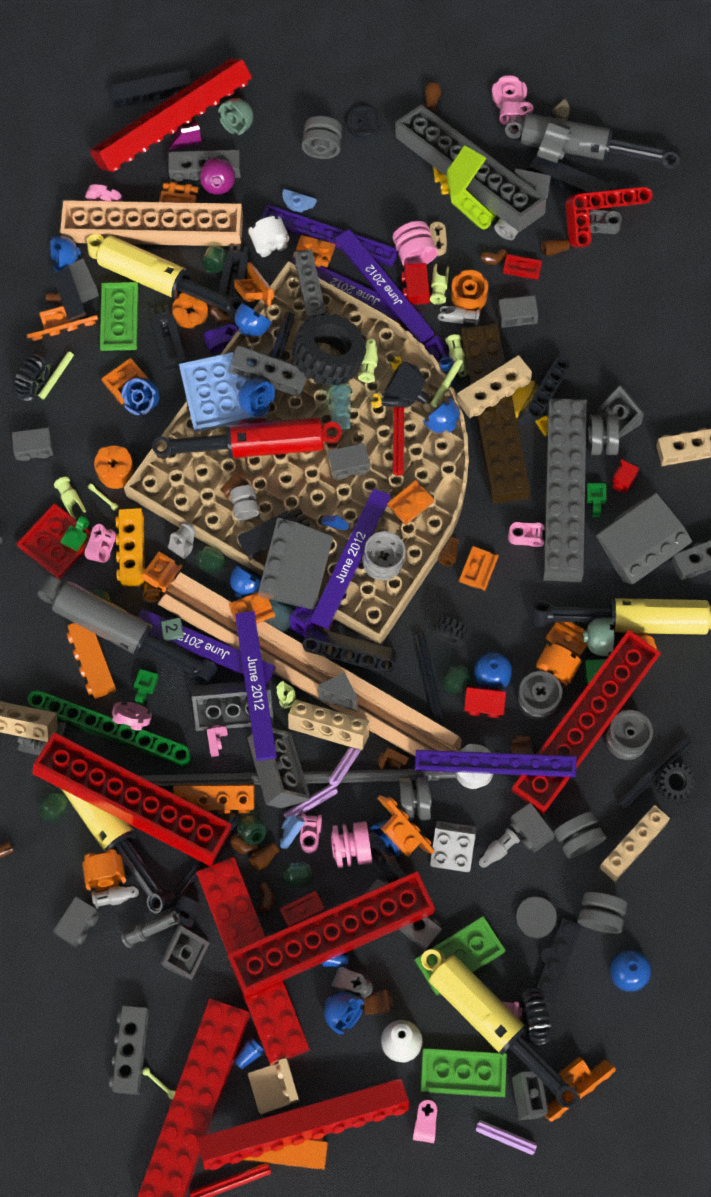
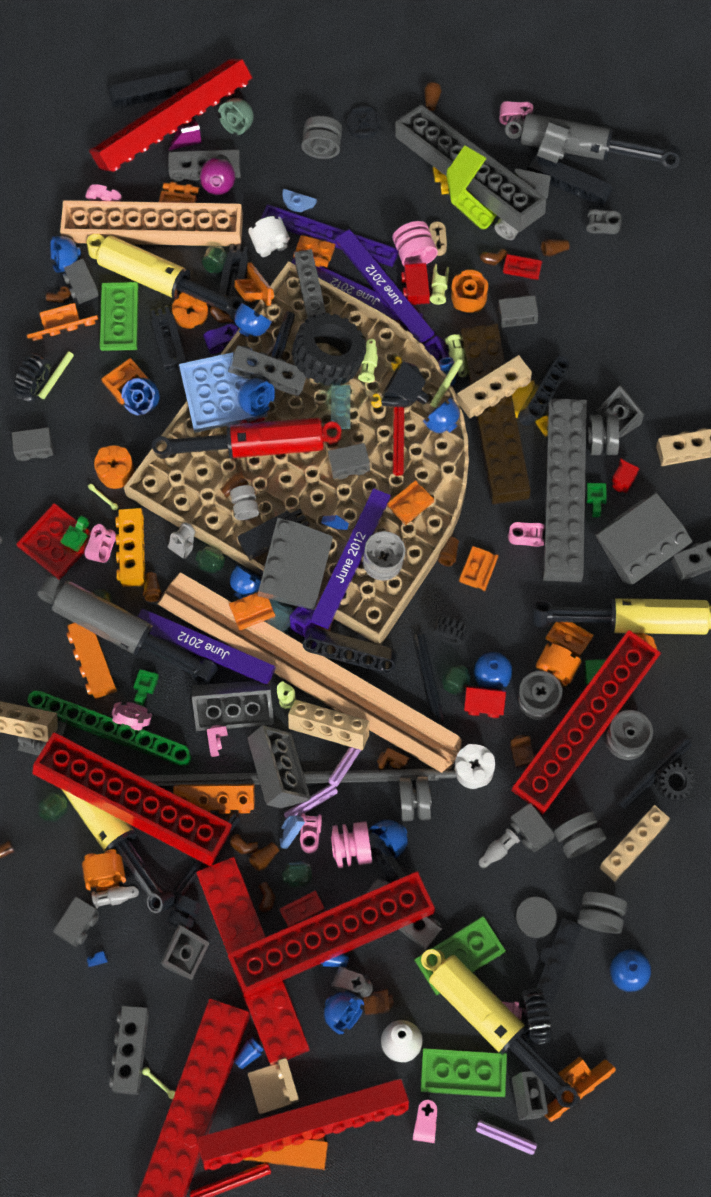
black tile [52,267,87,322] -> none
yellowish green piece [54,477,86,519] -> none
dark grey pin [121,911,180,948] -> none
orange plate [141,552,182,592] -> none
sand green tile [161,618,184,642] -> none
dark purple tile [235,611,276,761] -> none
clear green head [237,815,267,845] -> none
dark grey slope [318,672,358,712] -> none
orange bracket [378,795,434,856] -> none
dark purple tile [415,750,577,777] -> none
bracket [430,821,476,872] -> none
light grey piece [438,306,481,326] -> none
bright pink plate [492,76,527,108] -> none
dark tan tile [552,99,570,120] -> none
red beam [566,187,652,248] -> none
sand green cylinder [583,618,614,656] -> none
none -> blue tile [87,951,108,967]

